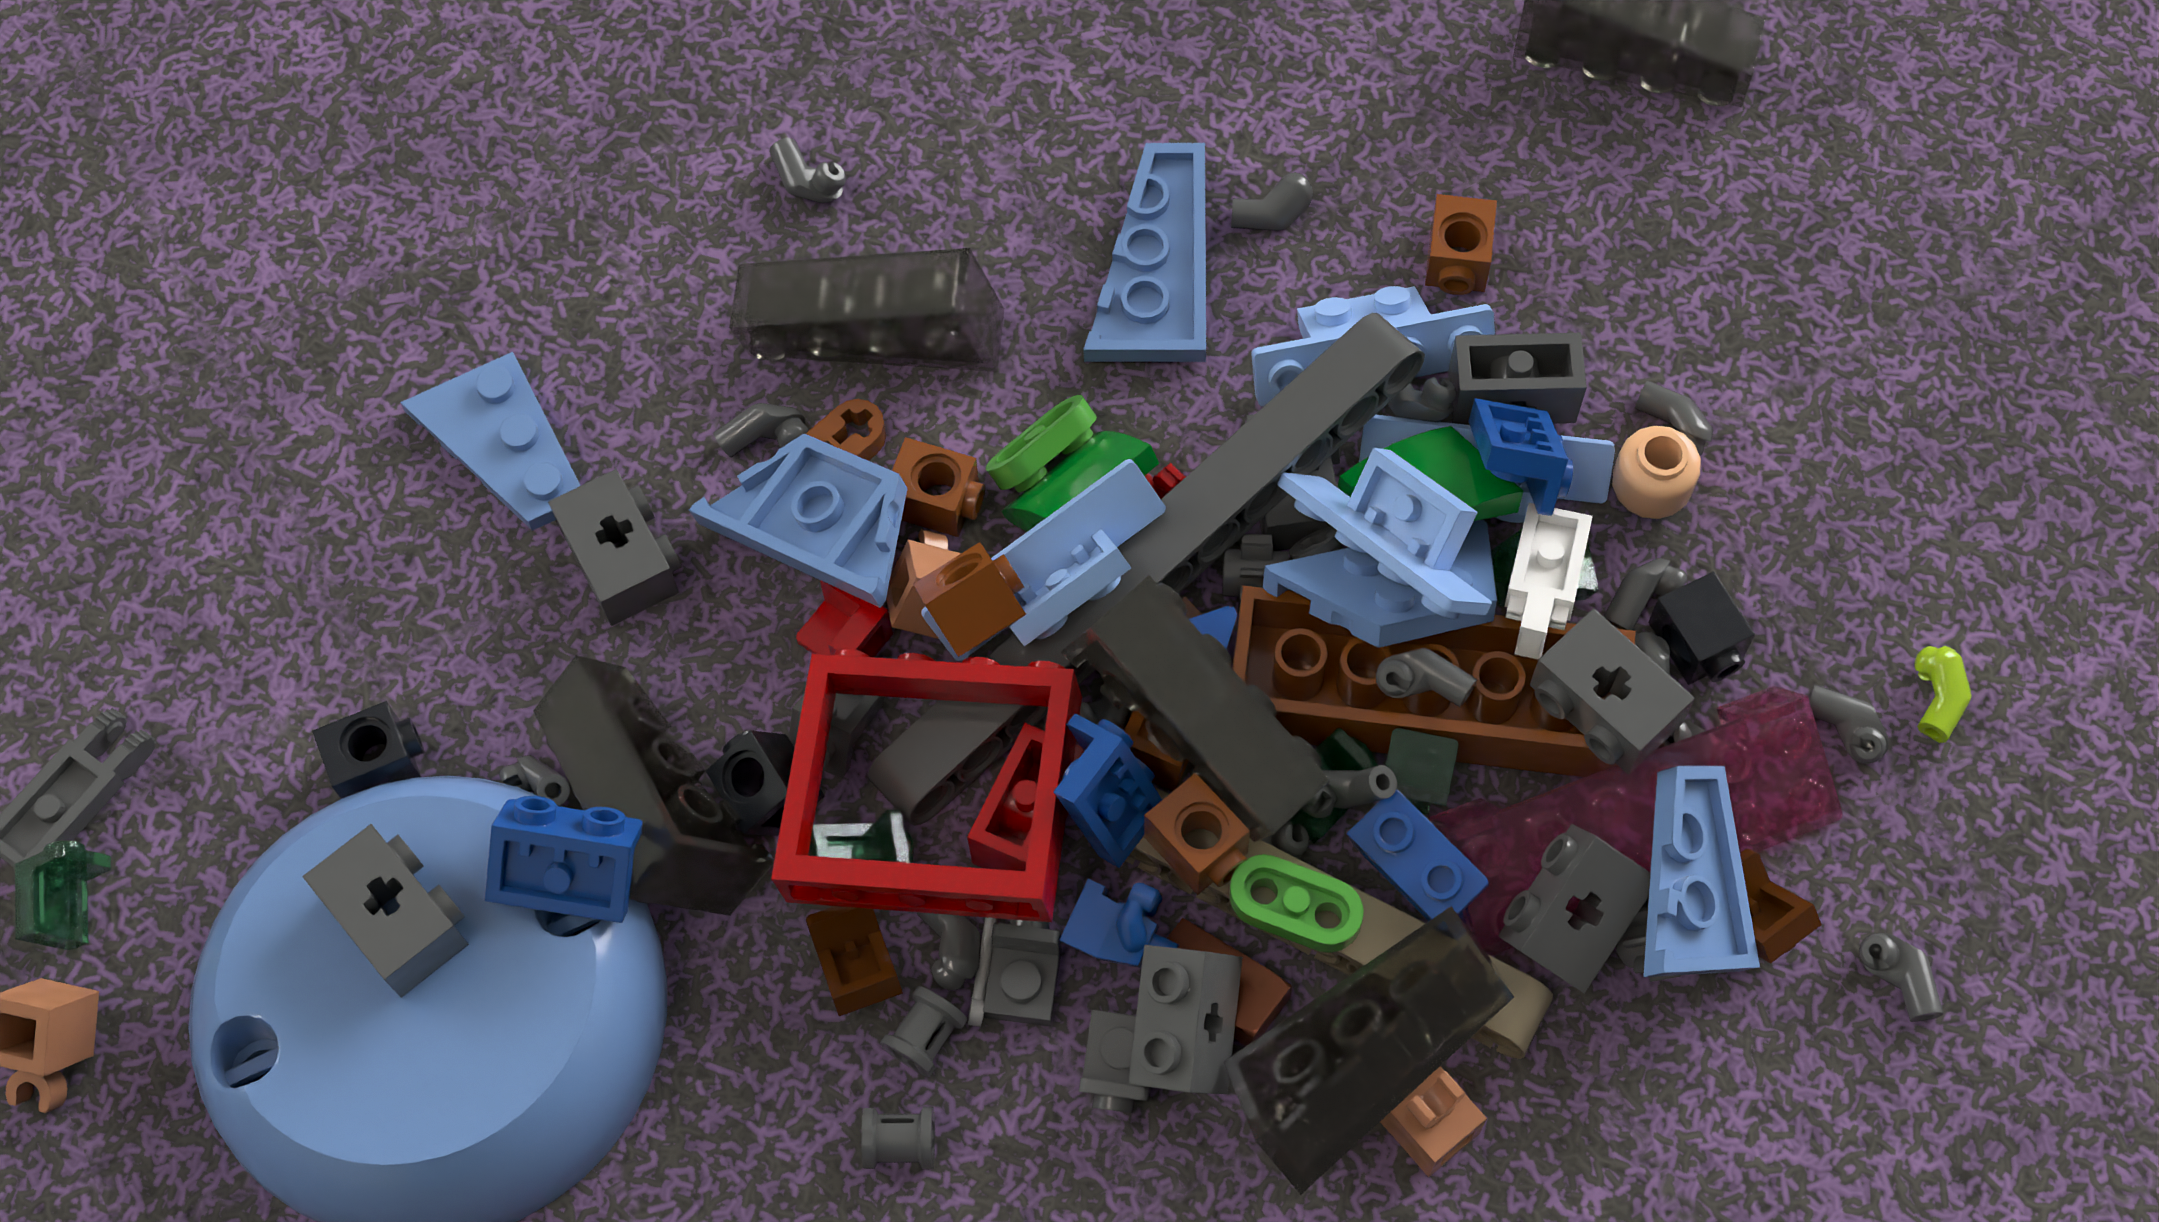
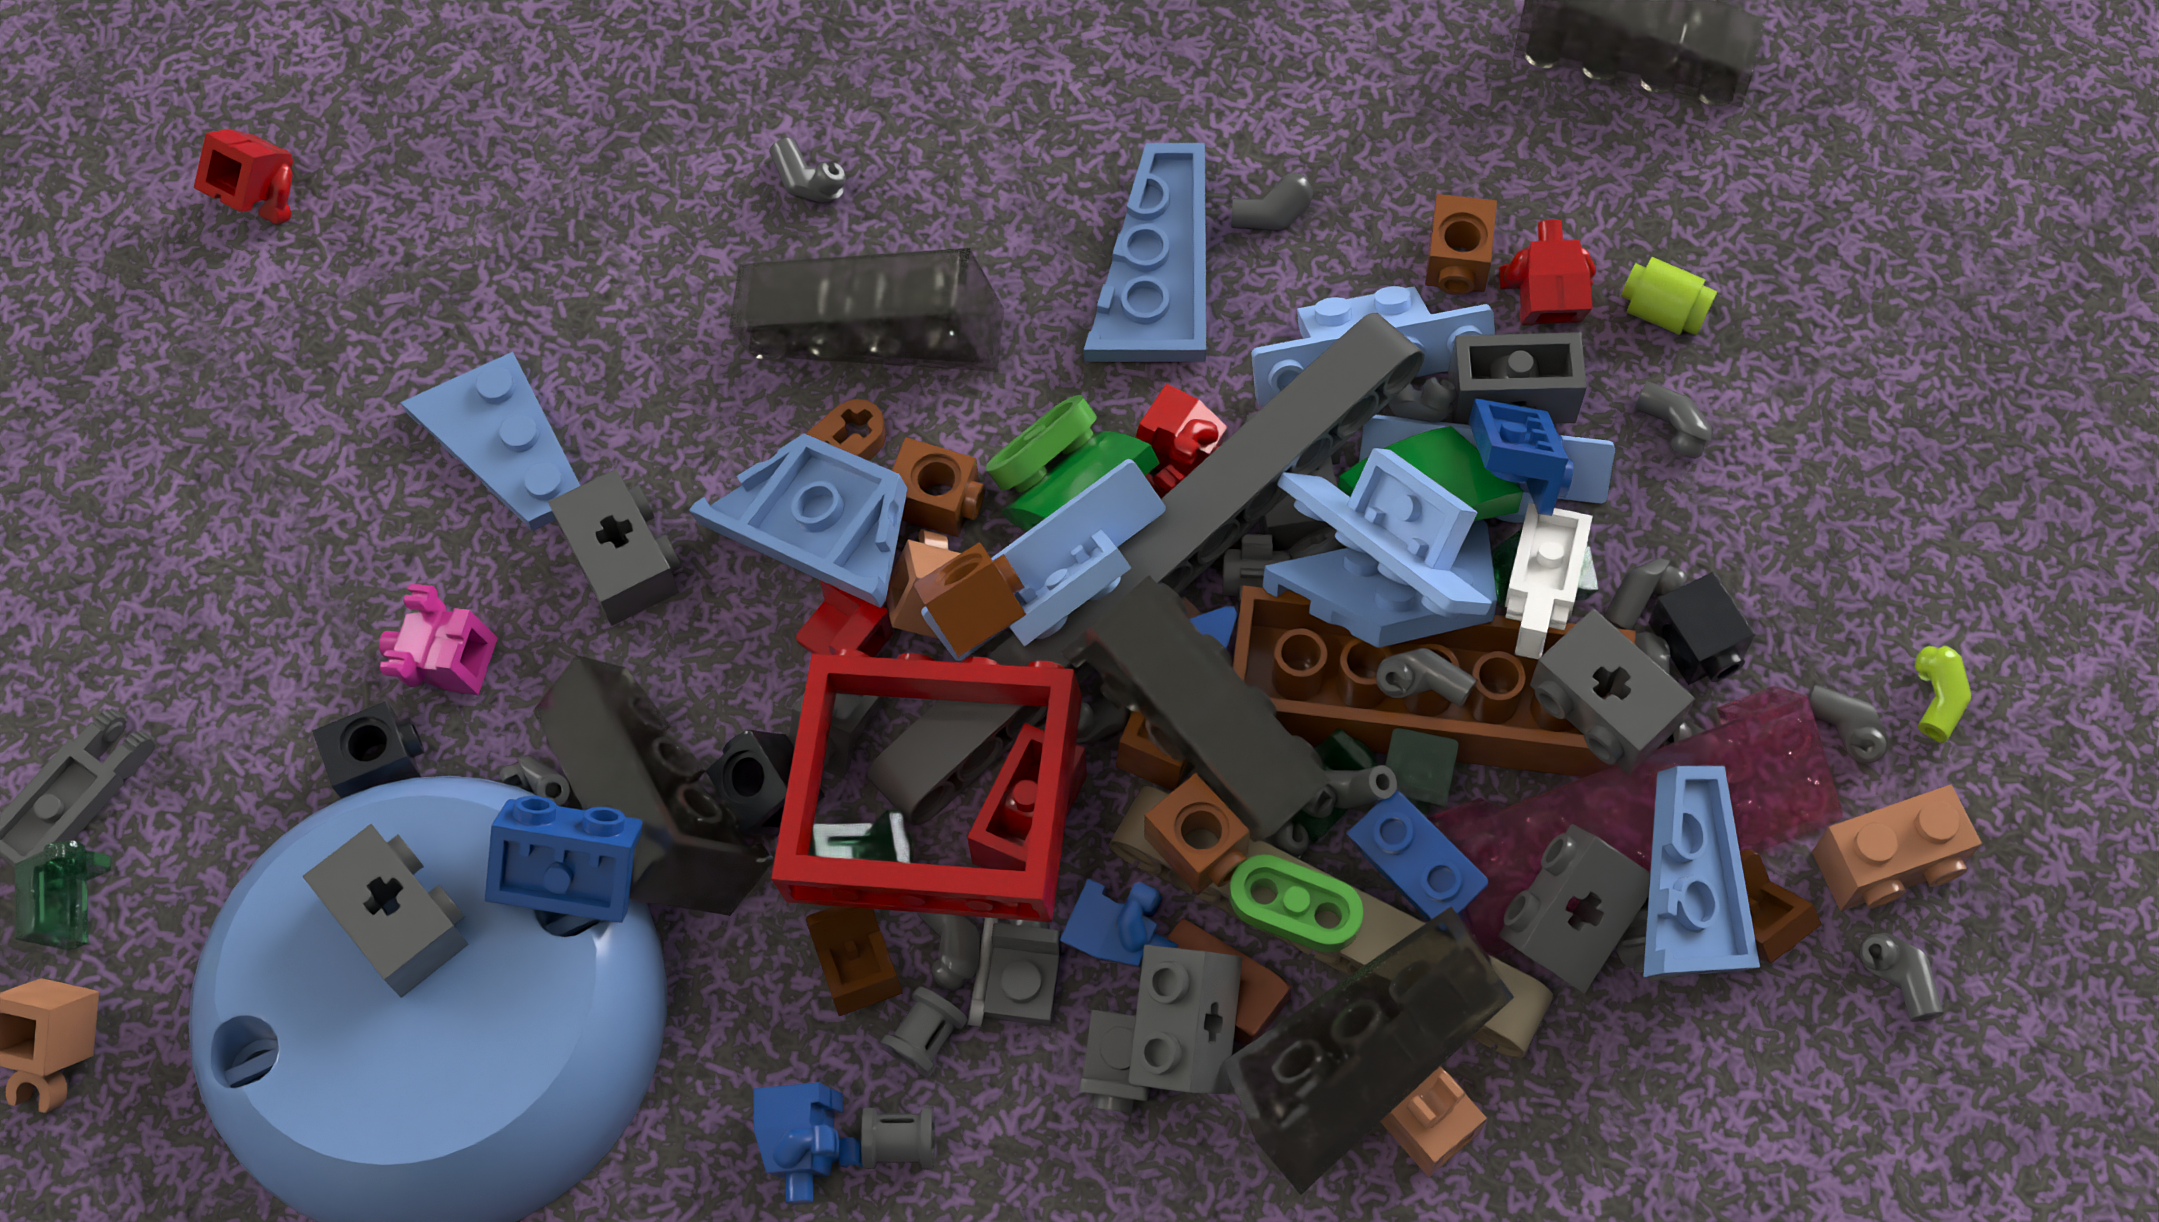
dark grey arm [713,403,809,457] -> none
blue bracket [1054,714,1162,868] -> none
light nougat head [1612,426,1701,519] -> none
none -> red piece [193,129,293,225]
none -> dark pink piece [379,584,498,695]
none -> blue piece [753,1082,863,1205]
none -> red piece [1135,383,1227,476]
none -> red piece [1499,219,1596,325]
none -> lime brick [1620,257,1718,336]
none -> nougat brick [1812,784,1982,911]

